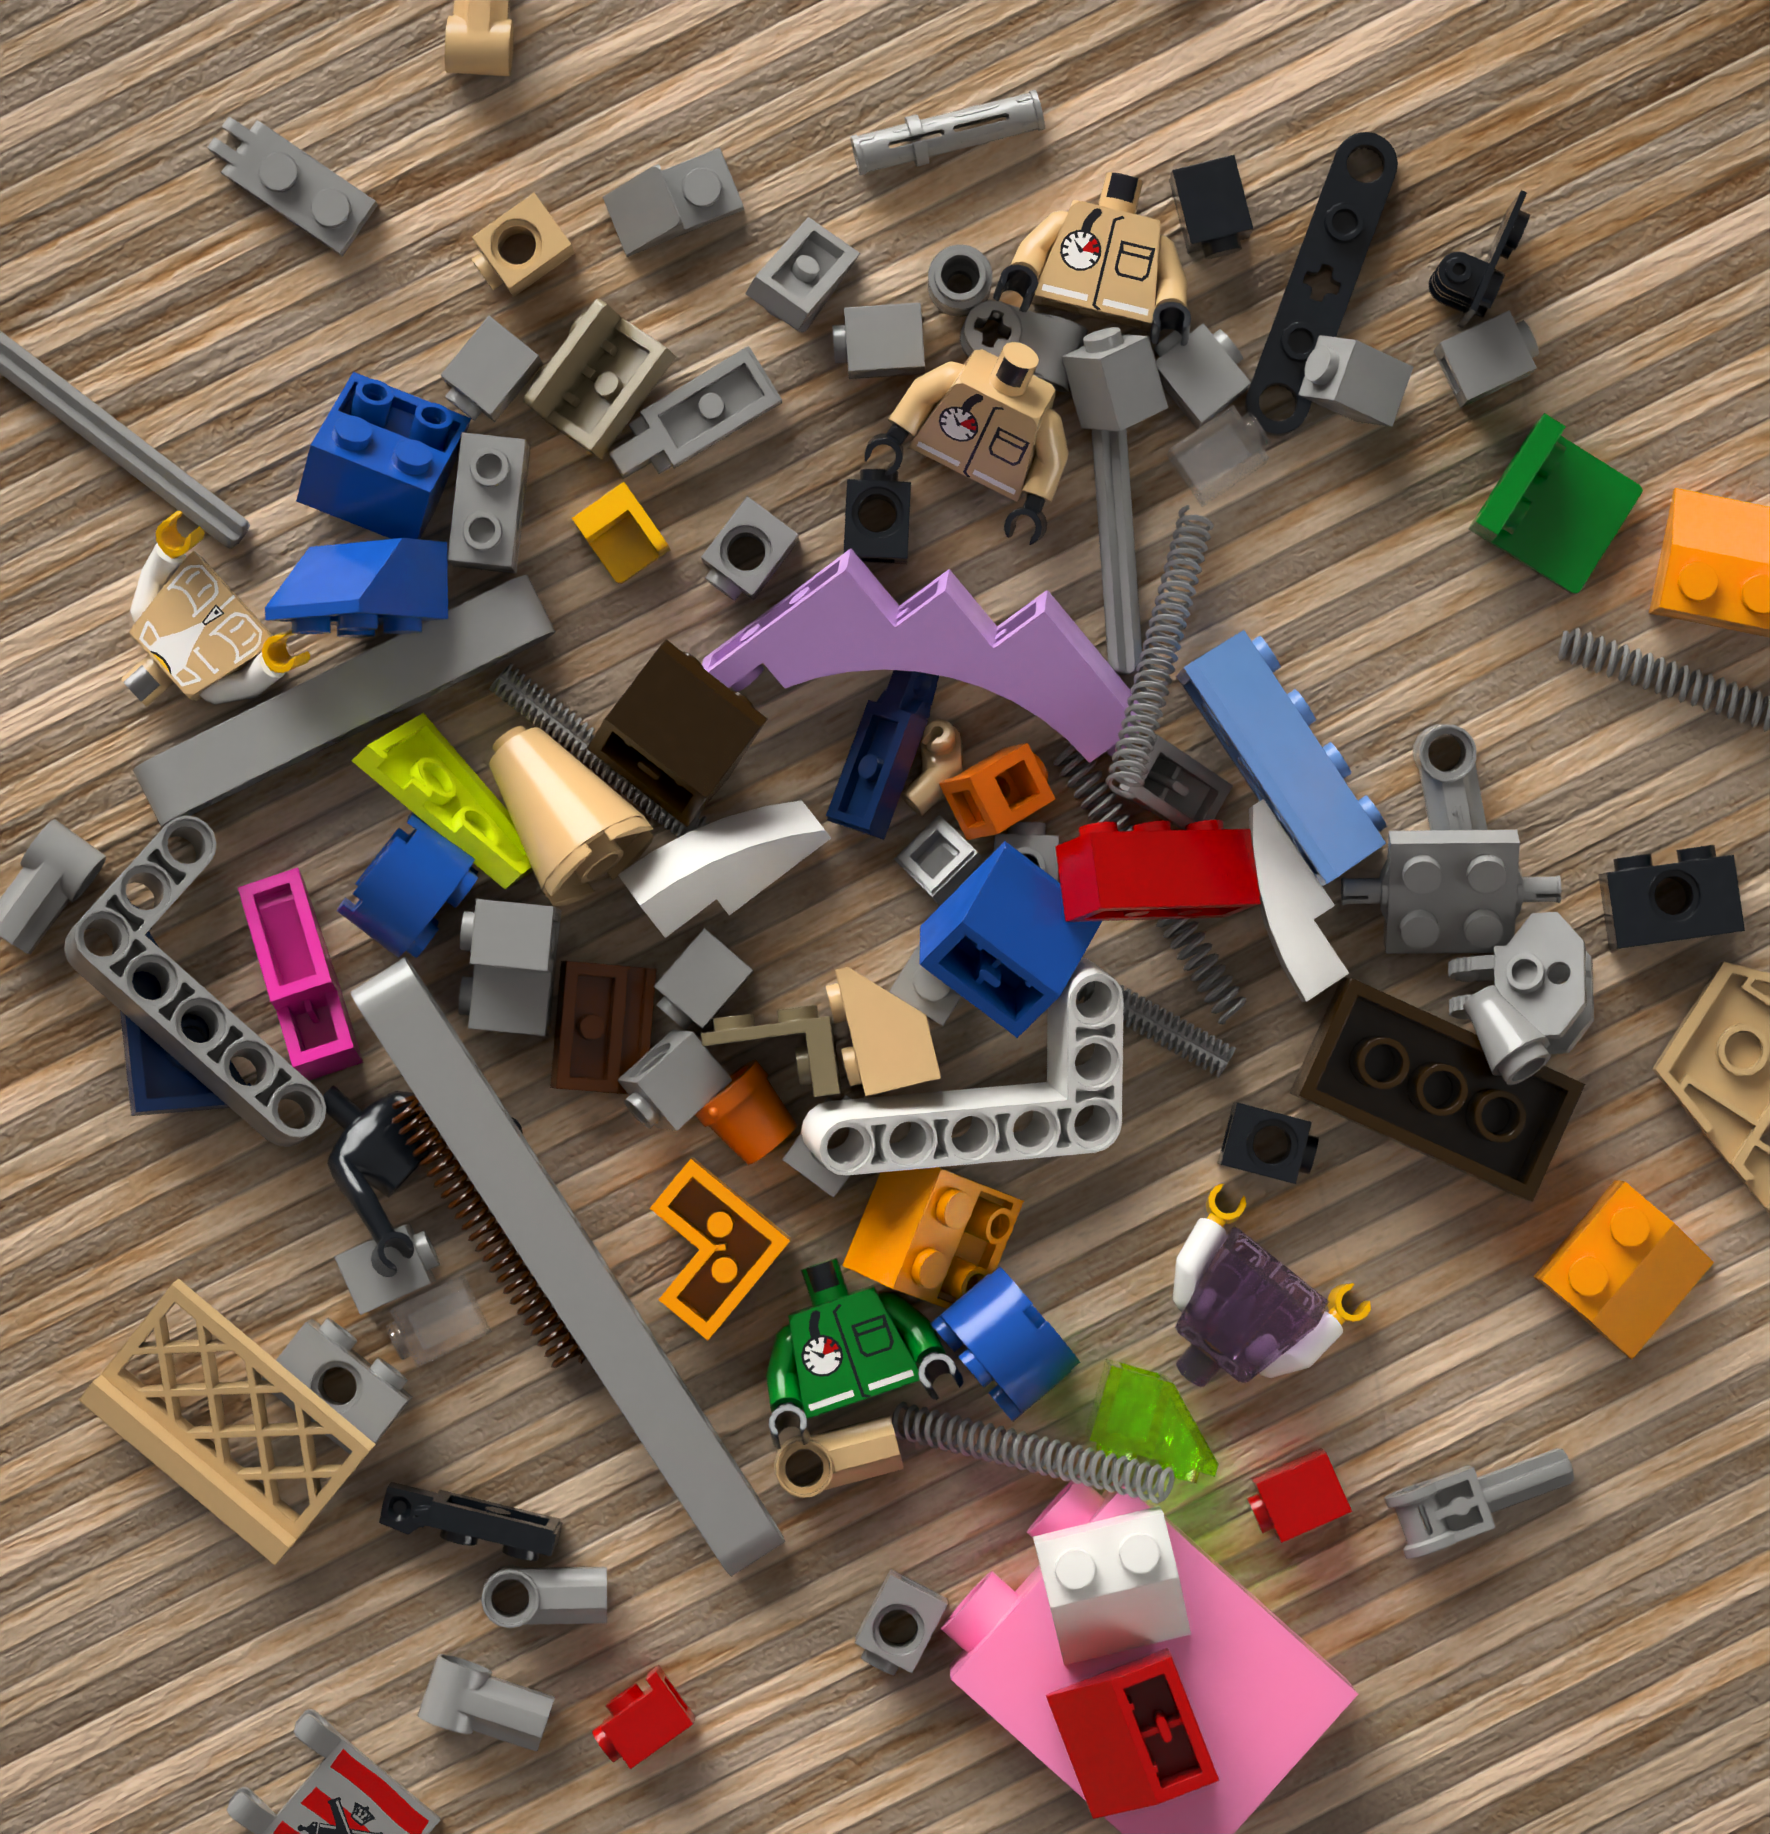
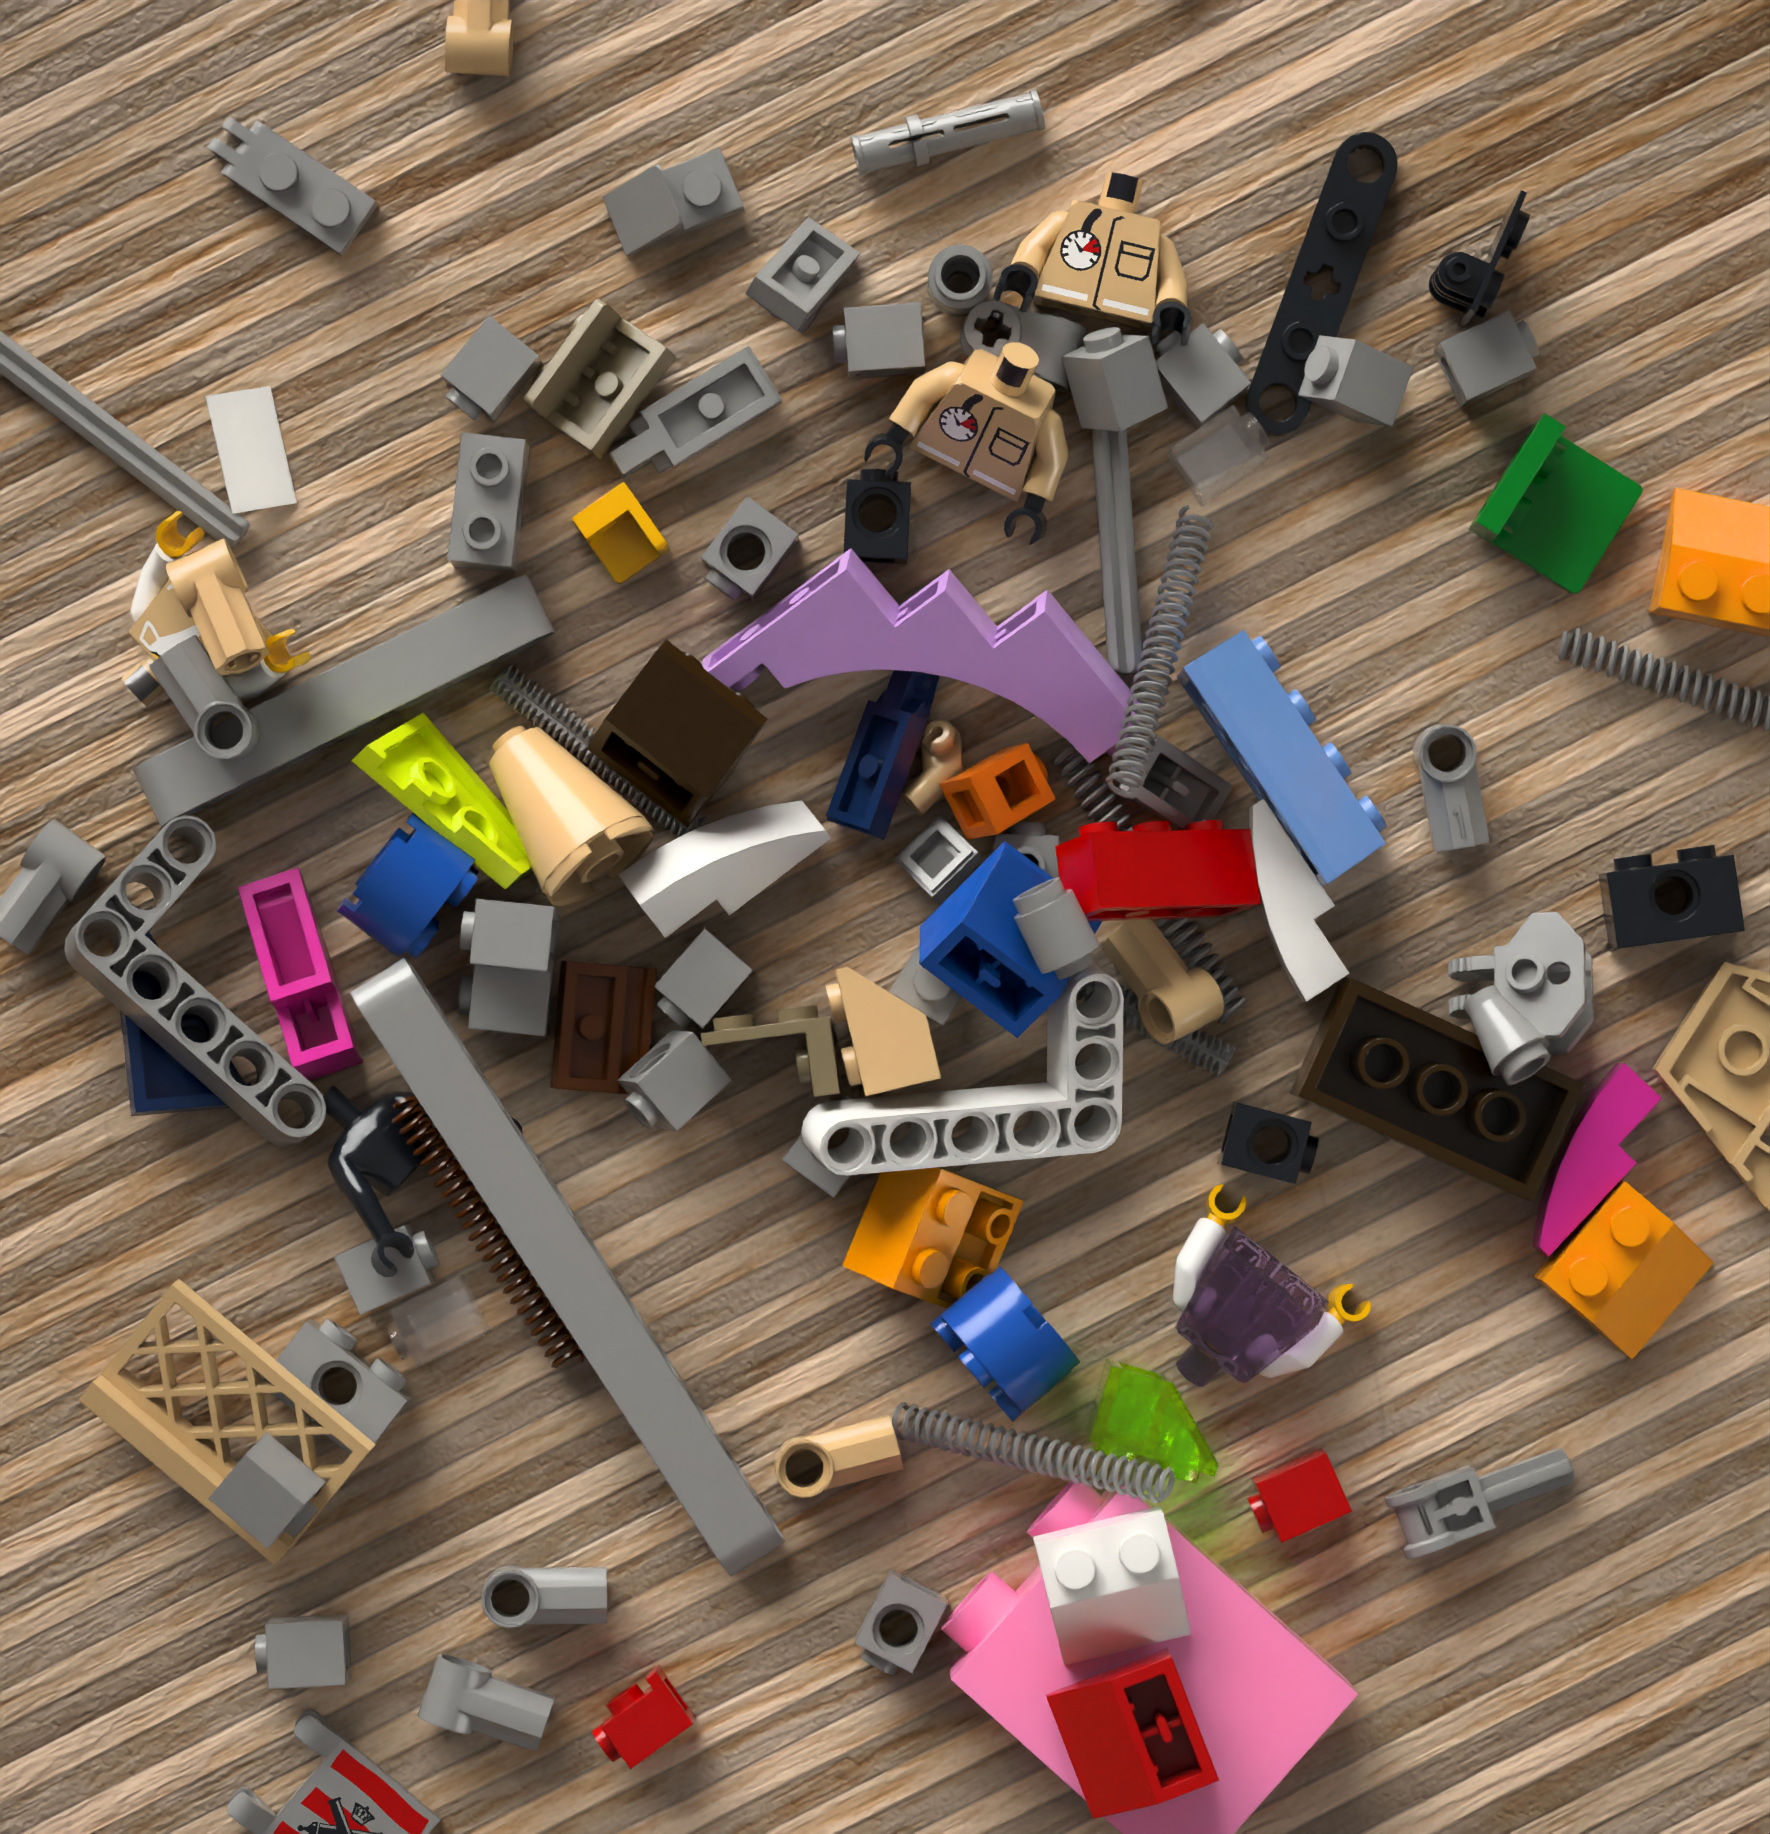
blue slope [265,538,448,638] -> none
blue slope [296,372,471,539] -> none
black hinge [379,1482,563,1561] -> none
tan brick [471,193,575,297] -> none
light orange brick [649,1157,792,1341] -> none
orange piece [695,1059,797,1165] -> none
green torso [766,1258,964,1449] -> none
black brick [1169,155,1253,259] -> none
light grey plate [1341,830,1561,954] -> none
none -> light grey piece [149,635,259,760]
none -> tan piece [165,538,270,676]
none -> white sticker [205,386,297,514]
none -> light grey brick [209,1432,326,1549]
none -> light grey brick [255,1614,352,1689]
none -> light grey brick [1012,877,1100,980]
none -> tan piece [1101,920,1224,1044]
none -> dark pink slope [1532,1063,1662,1256]

